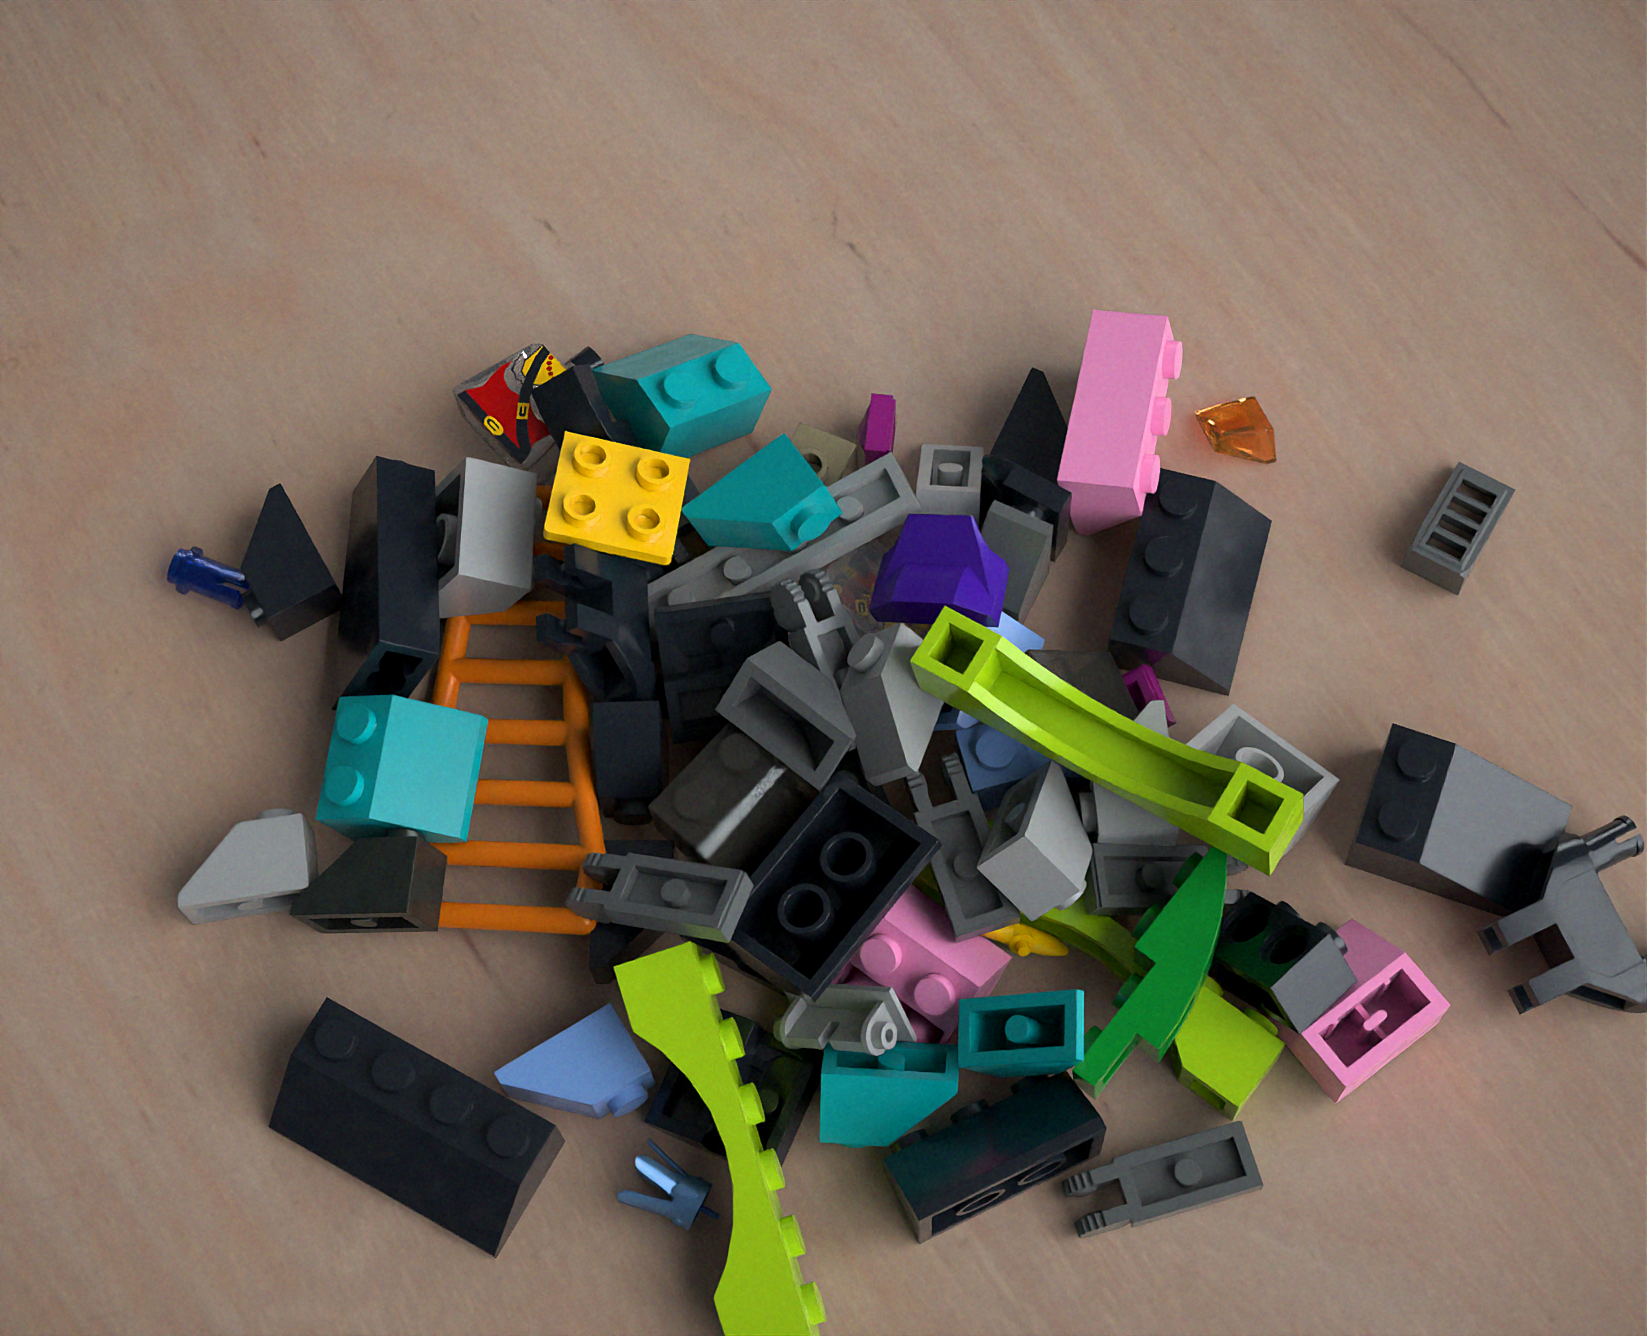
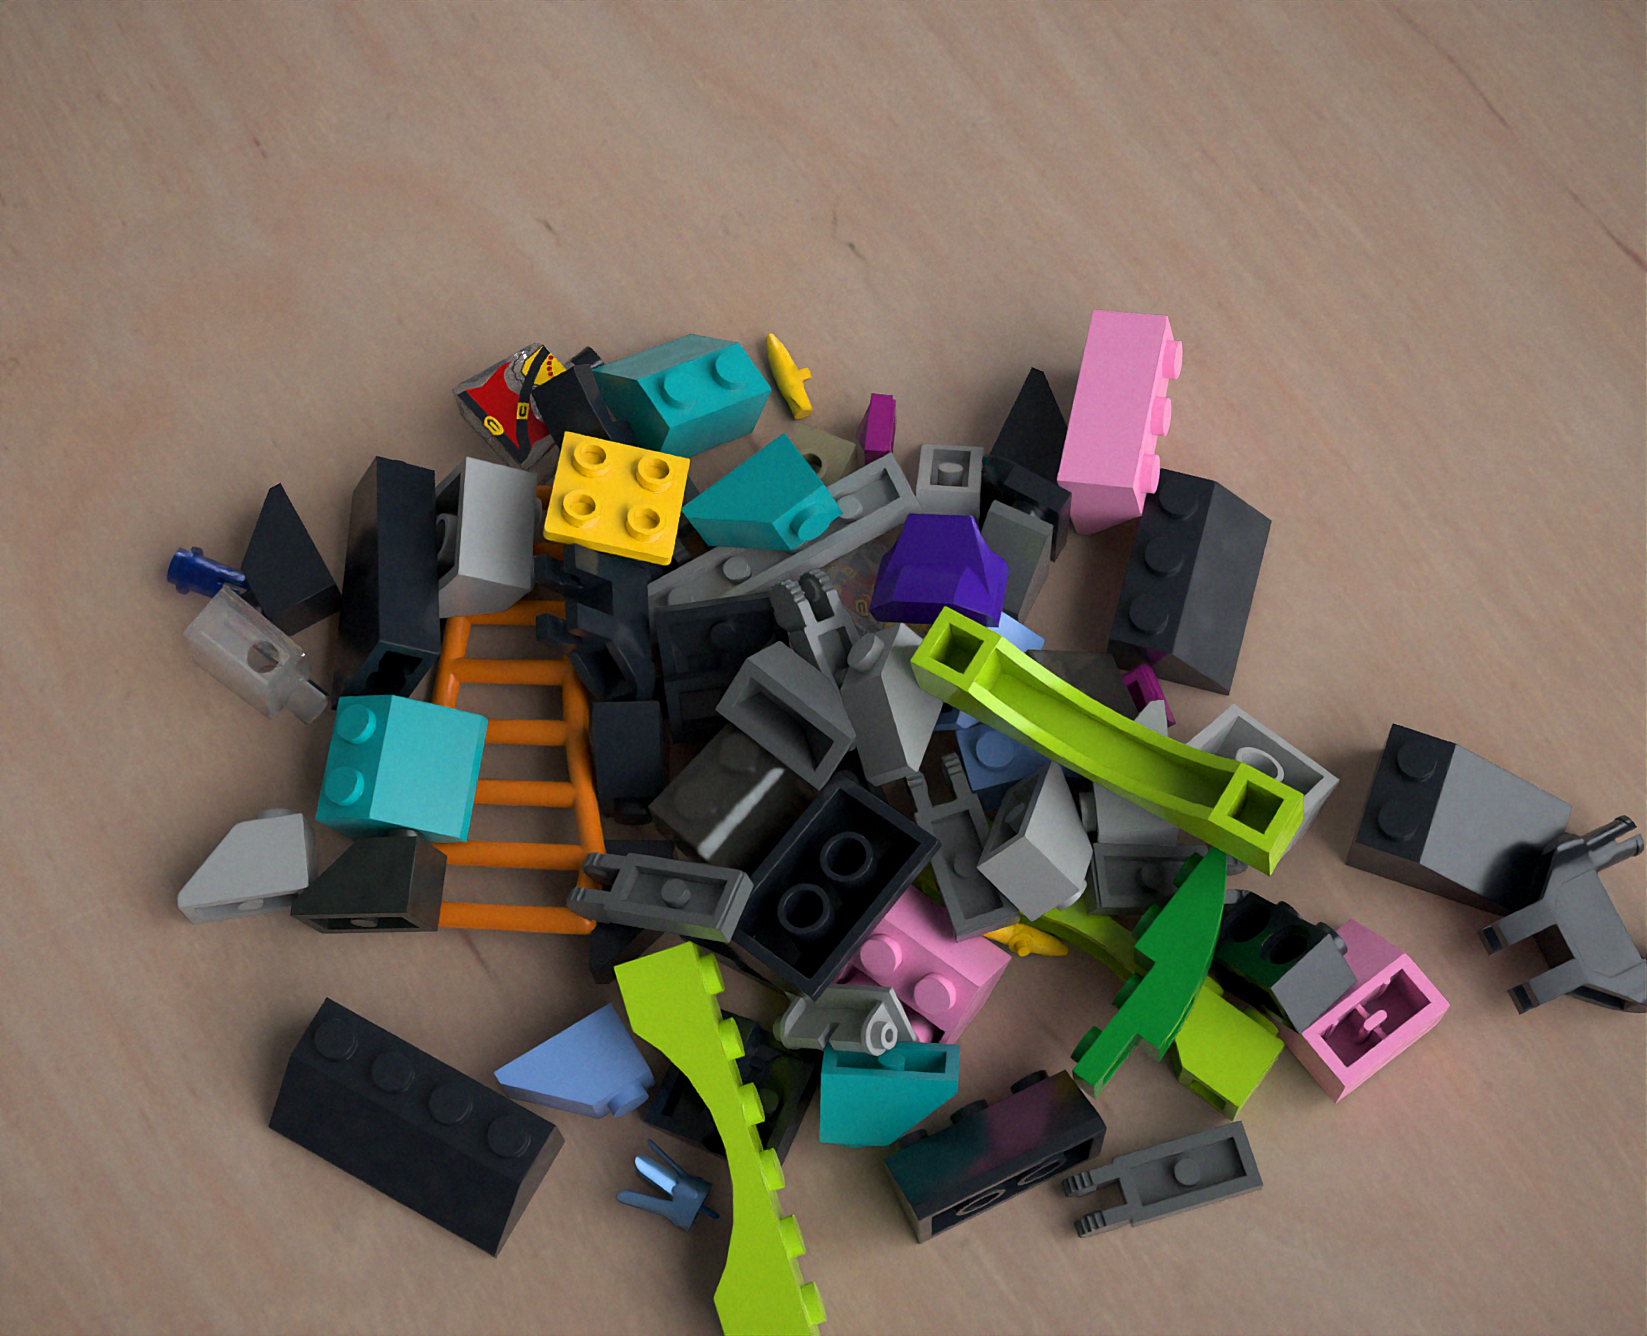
teal slope [958,989,1084,1078] -> none
clear orange slope [1195,396,1277,464] -> none
dark grey slope [1401,462,1516,595] -> none
none -> clear torso [182,585,331,725]
none -> yellow helmet [766,333,813,420]

